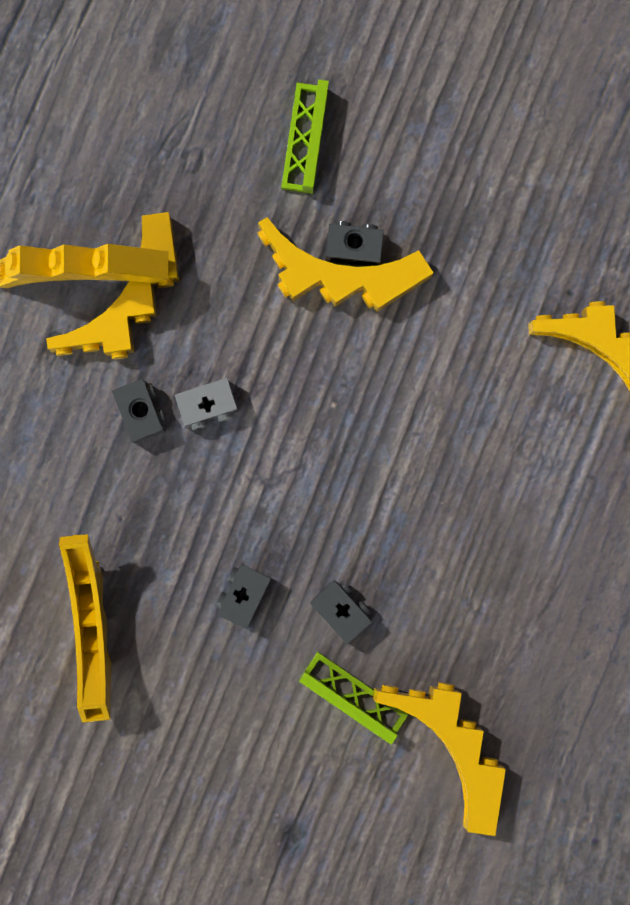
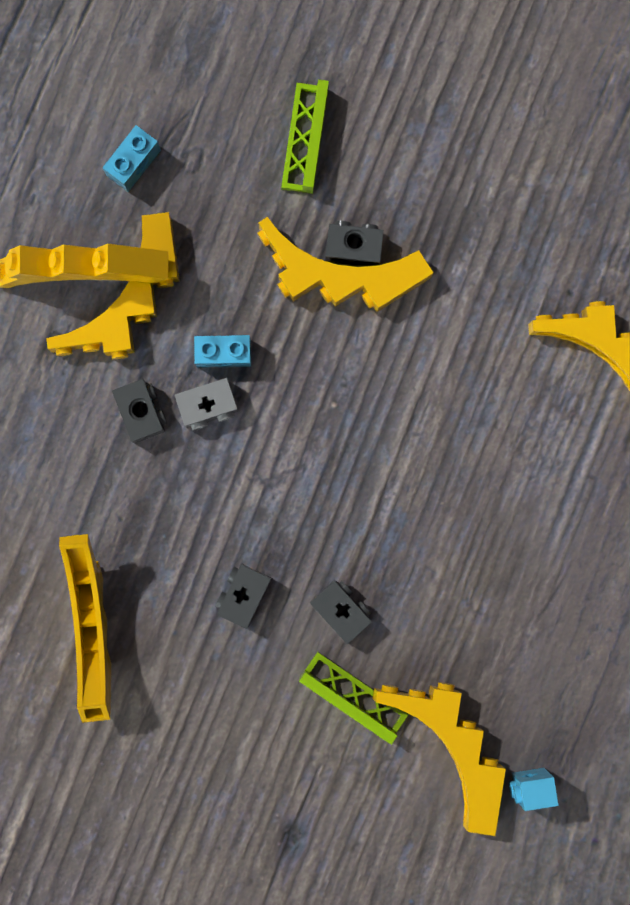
none -> medium azure brick [103,125,161,192]
none -> medium azure brick [194,335,251,368]
none -> medium azure brick [509,768,559,811]

